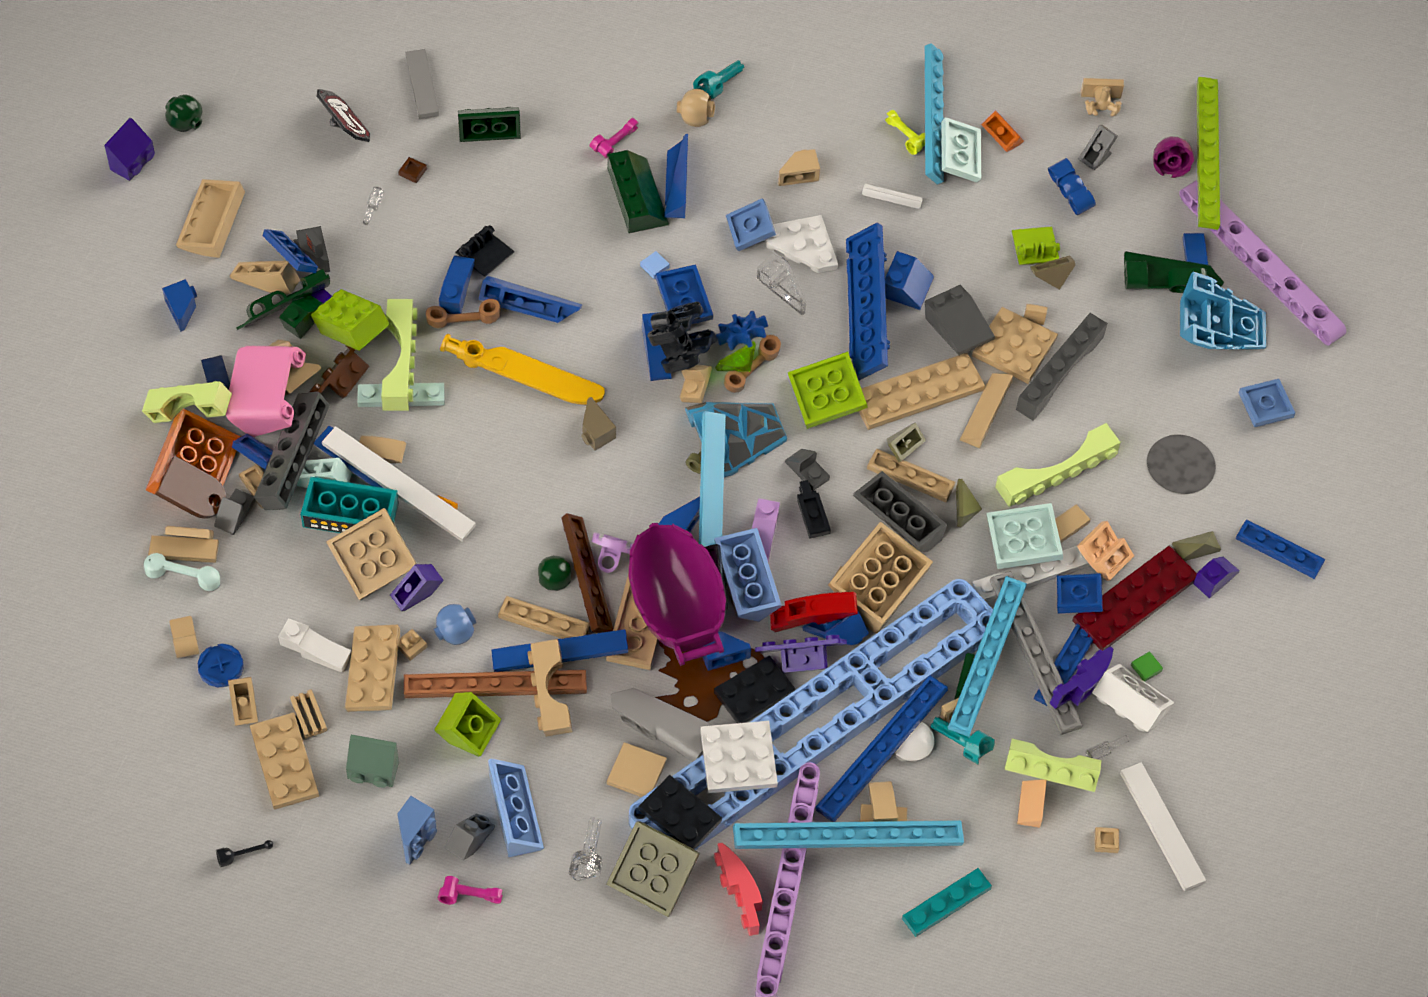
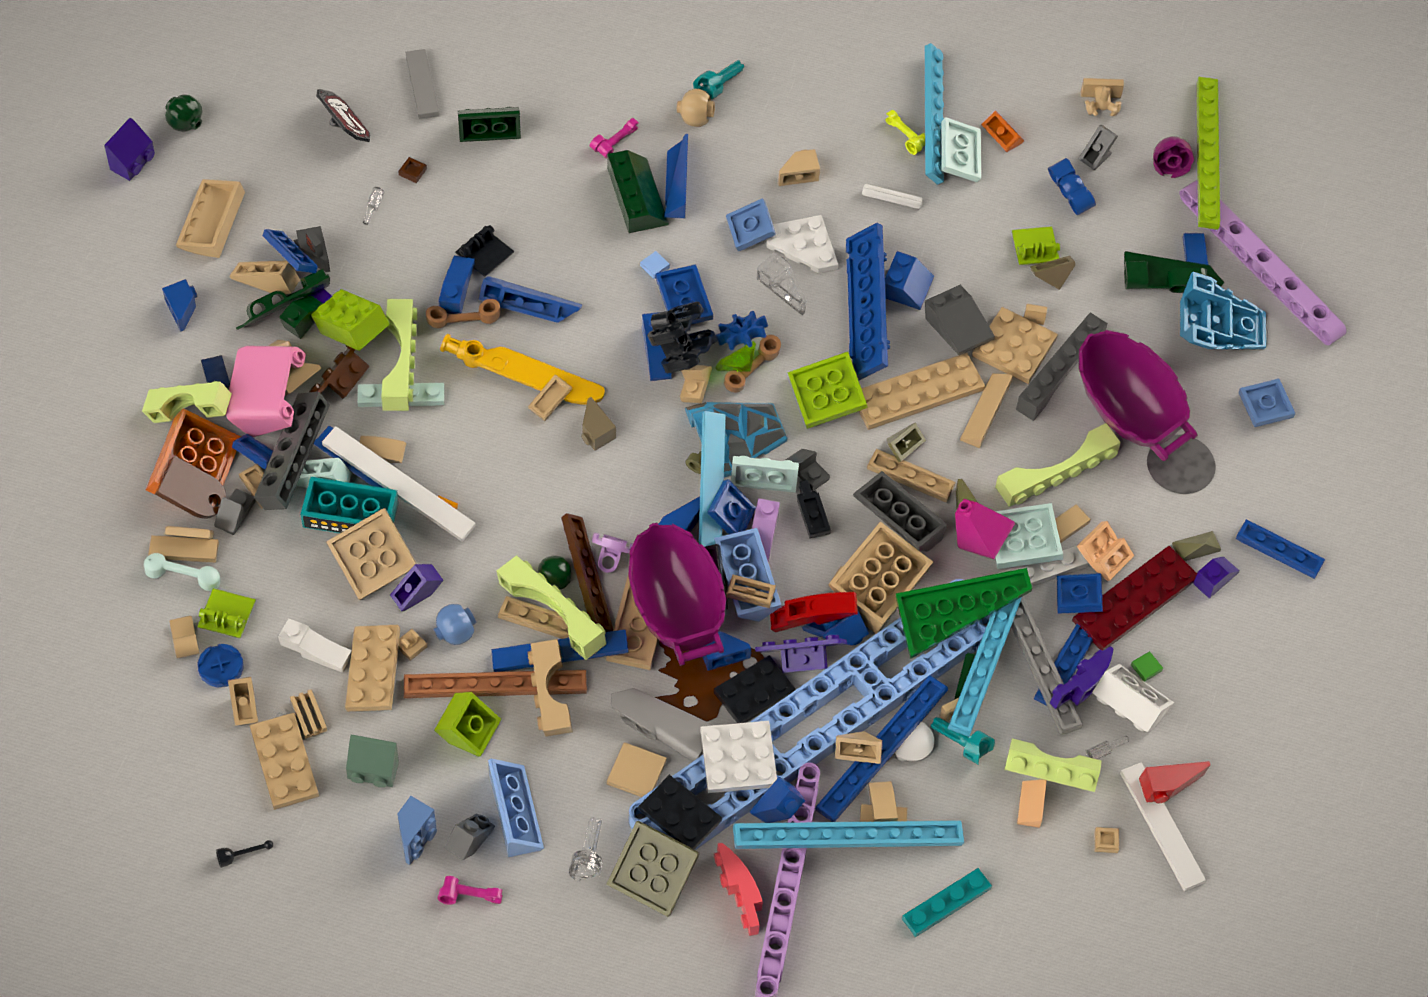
none -> lime hinge [197,588,256,638]
none -> yellowish green arch [496,555,606,660]
none -> tan tile [528,374,572,421]
none -> blue tile [707,479,756,534]
none -> tan tile [726,575,776,608]
none -> light aqua plate [731,456,799,493]
none -> blue slope [750,777,806,823]
none -> tan slope [835,731,882,764]
none -> green wing [895,568,1032,659]
none -> dark pink slope [955,499,1015,559]
none -> magenta windscreen [1079,330,1198,461]
none -> slope [1139,761,1210,804]

